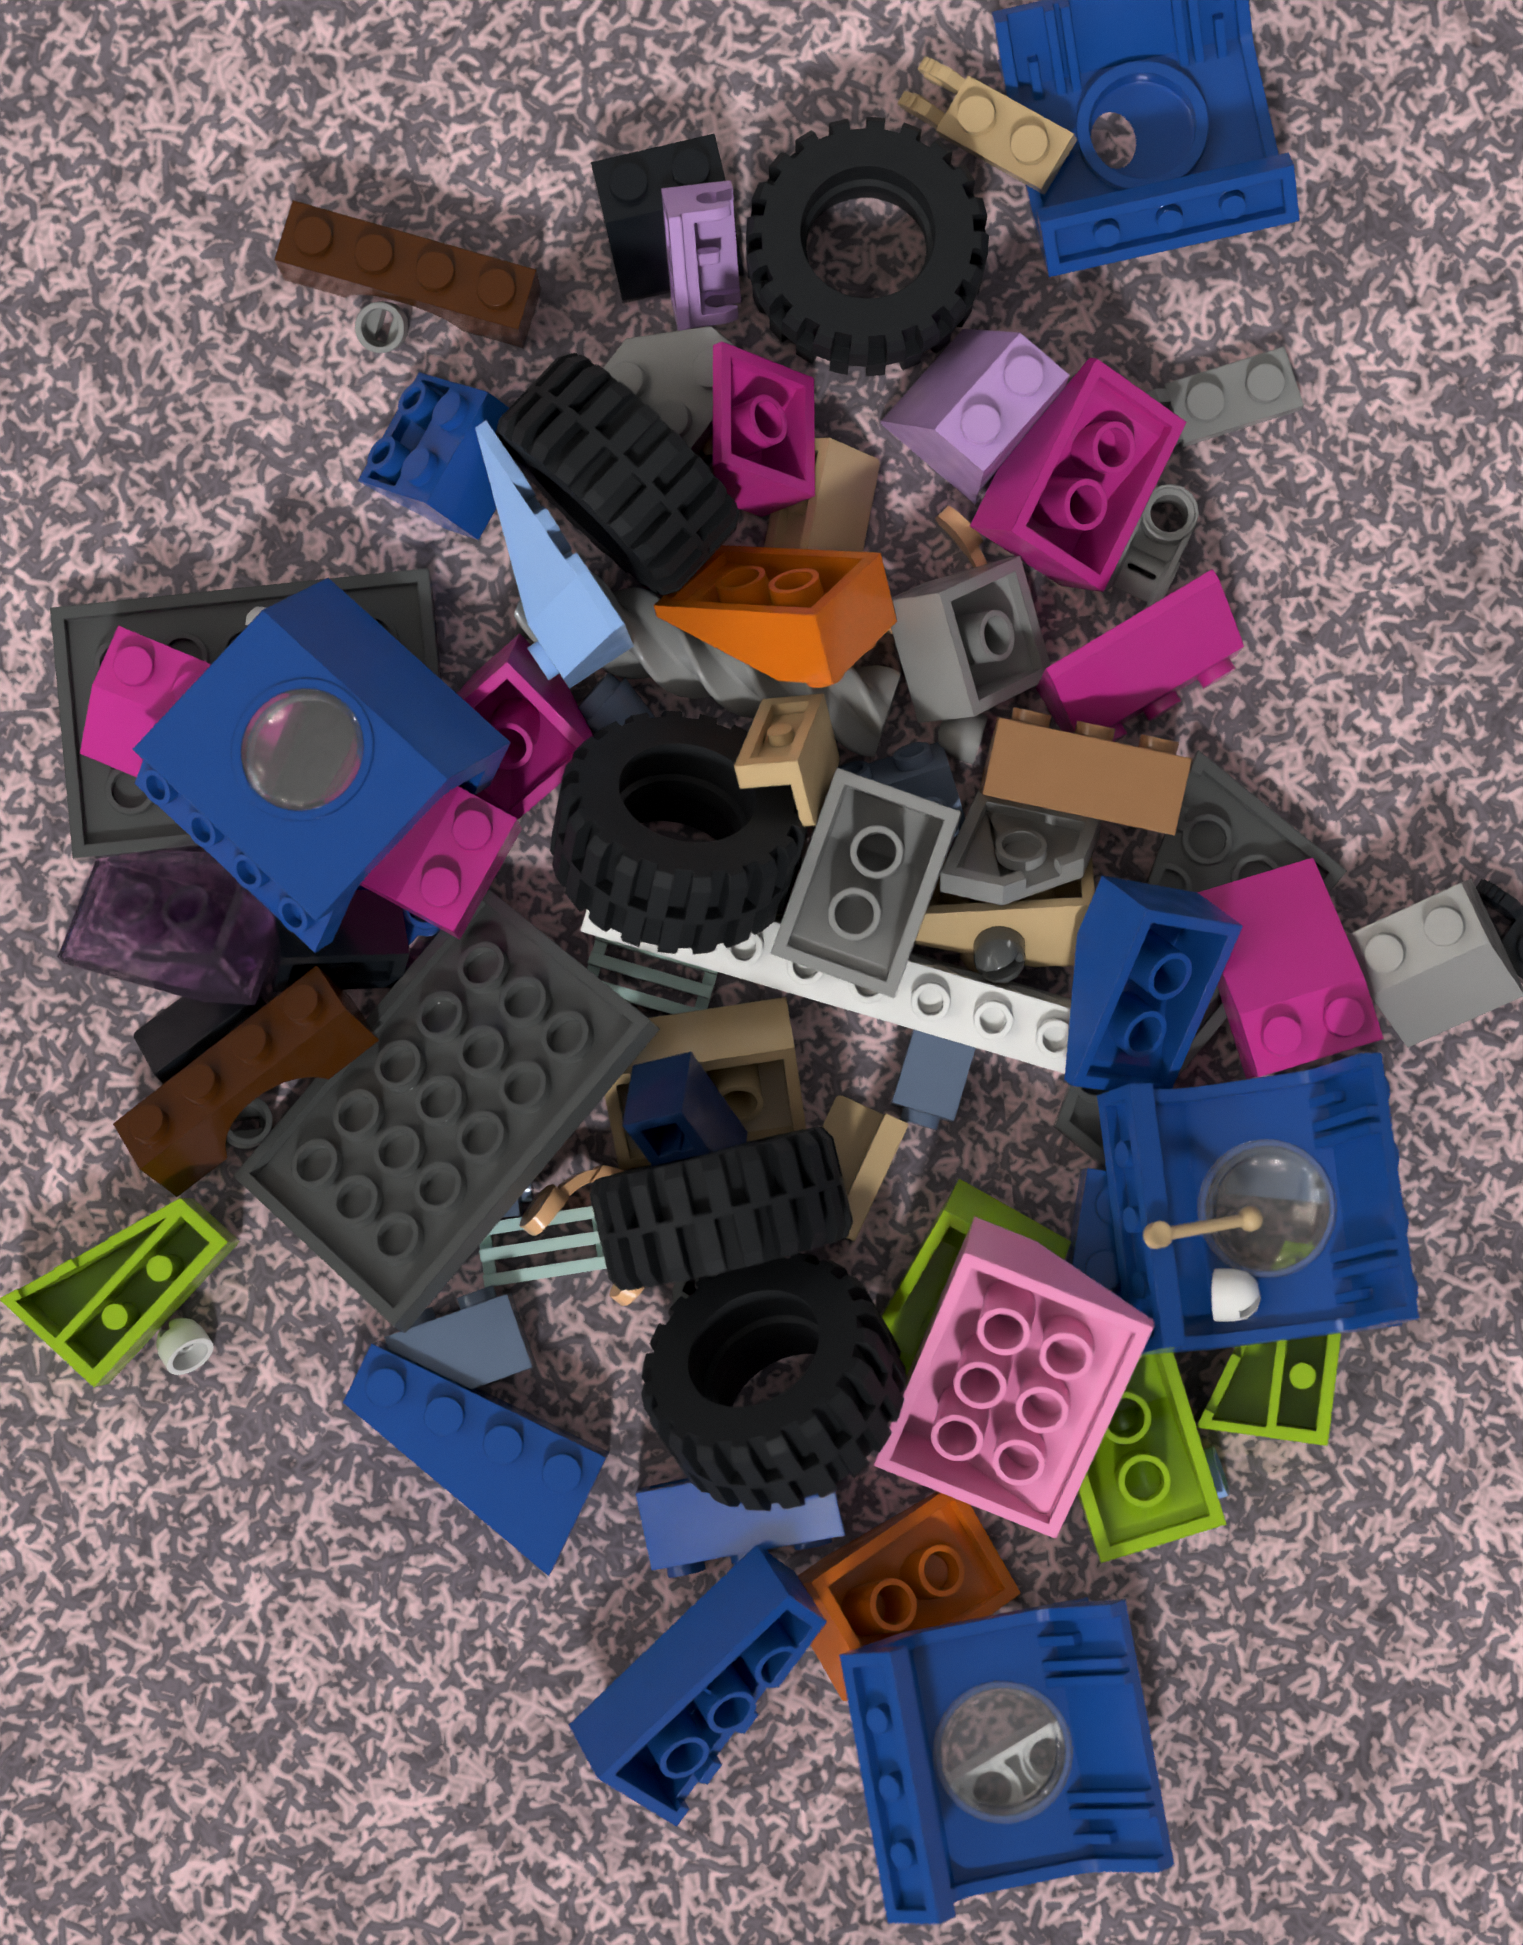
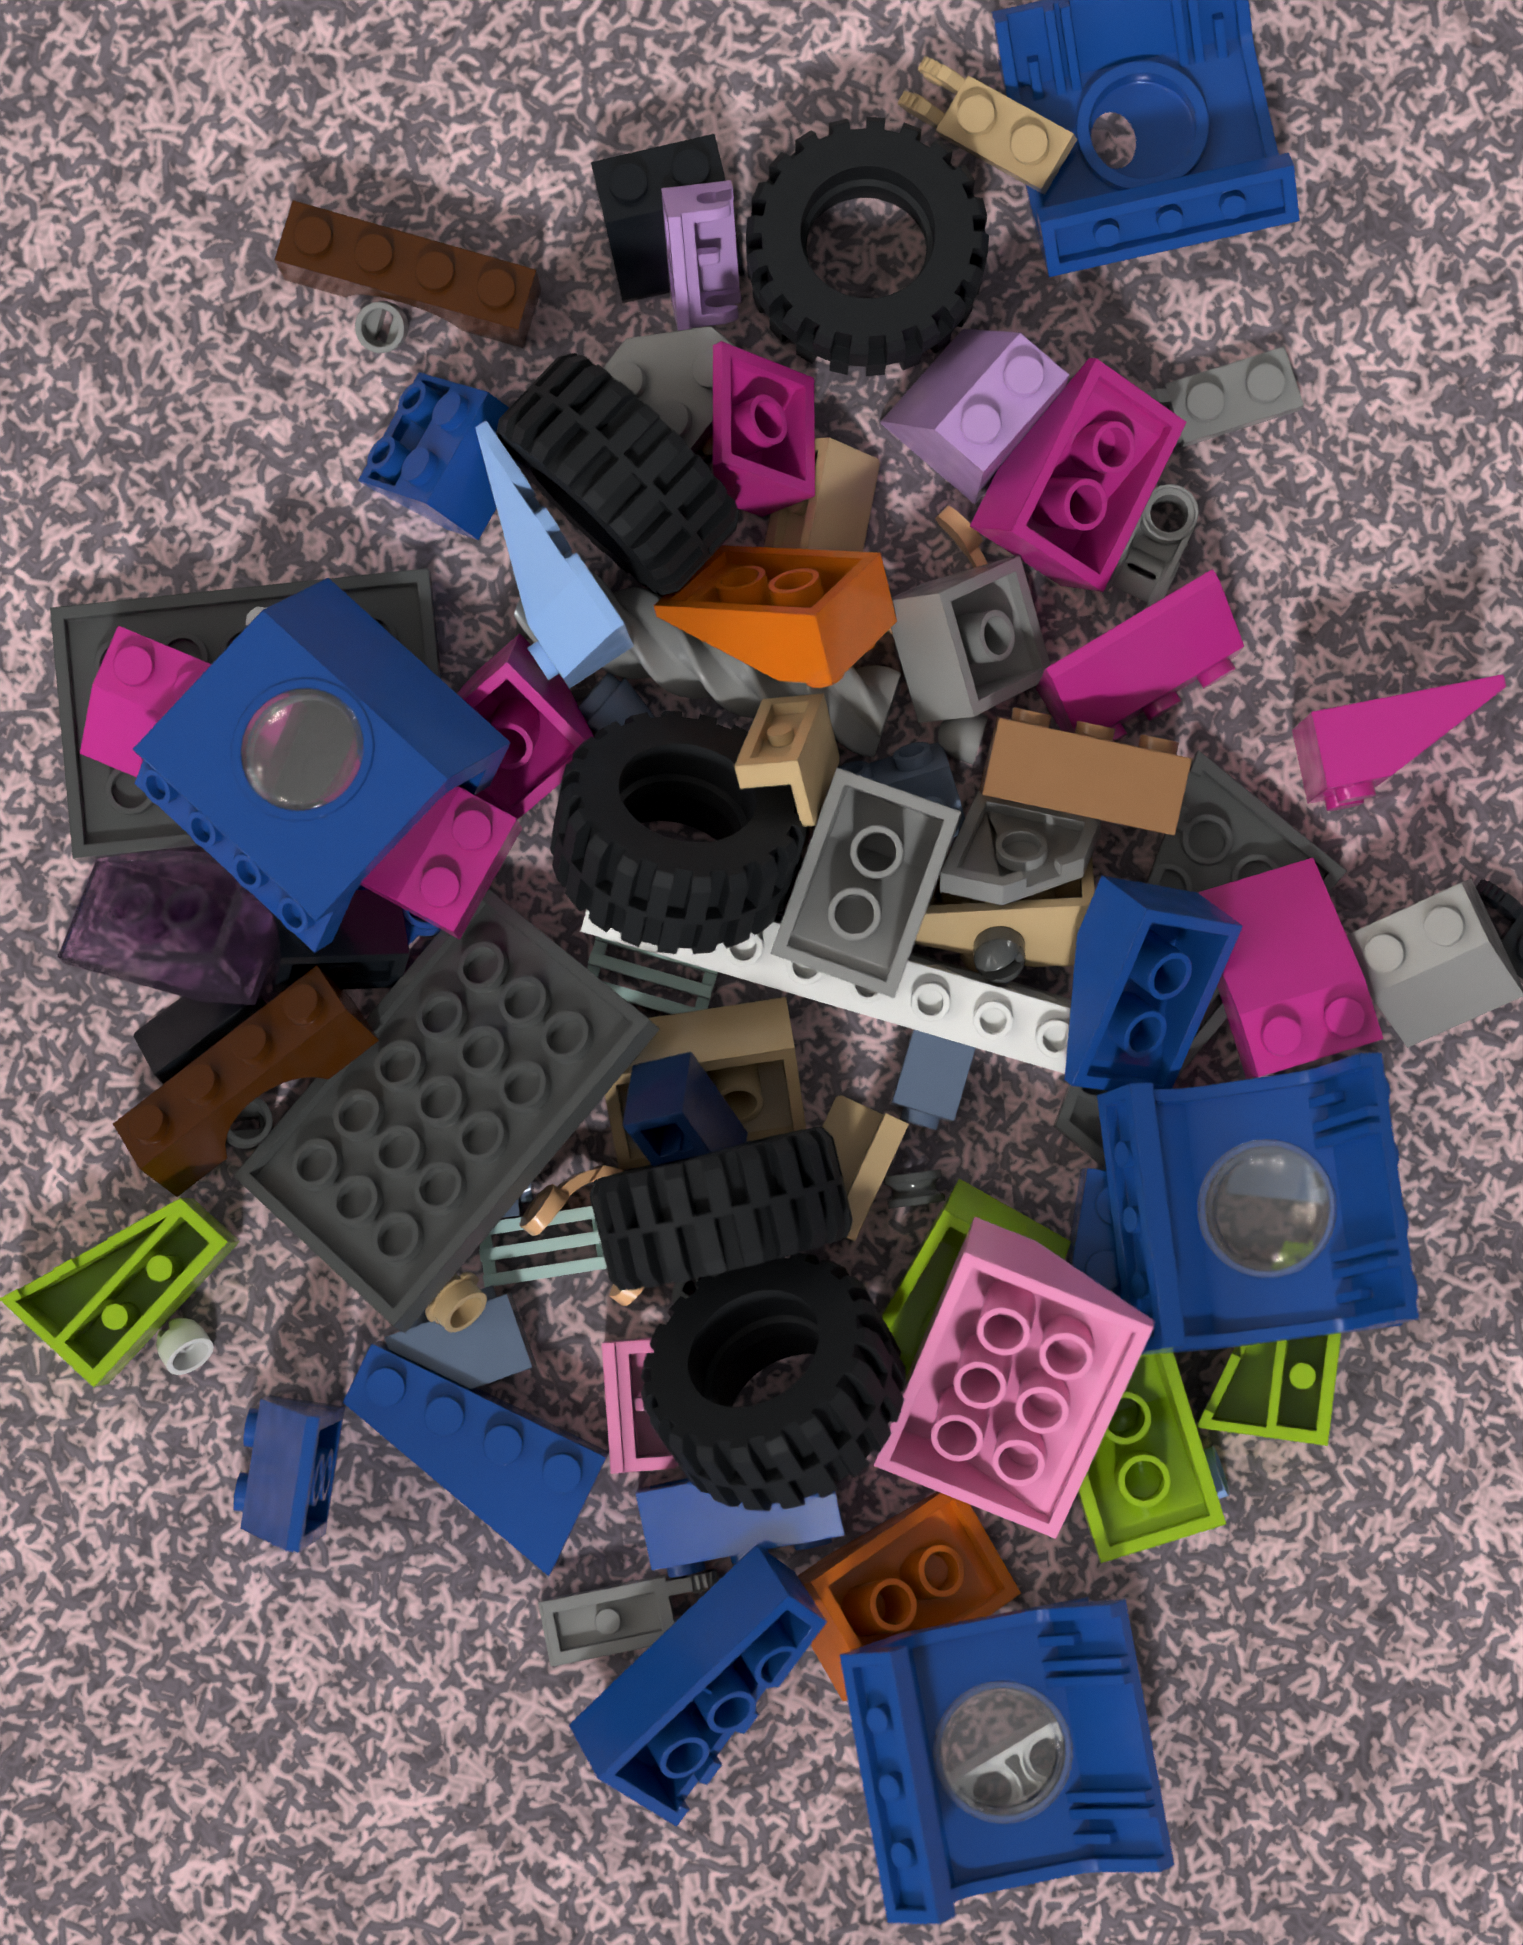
tan hinge [1143,1206,1263,1249] -> none
white hinge [1211,1268,1261,1322] -> none
none -> blue slope [233,1395,345,1553]
none -> tan plate [425,1272,487,1333]
none -> light grey hinge [538,1569,719,1667]
none -> bright pink hinge [601,1338,679,1474]
none -> dark grey bush [884,1169,945,1209]
none -> dark pink slope [1292,674,1506,811]

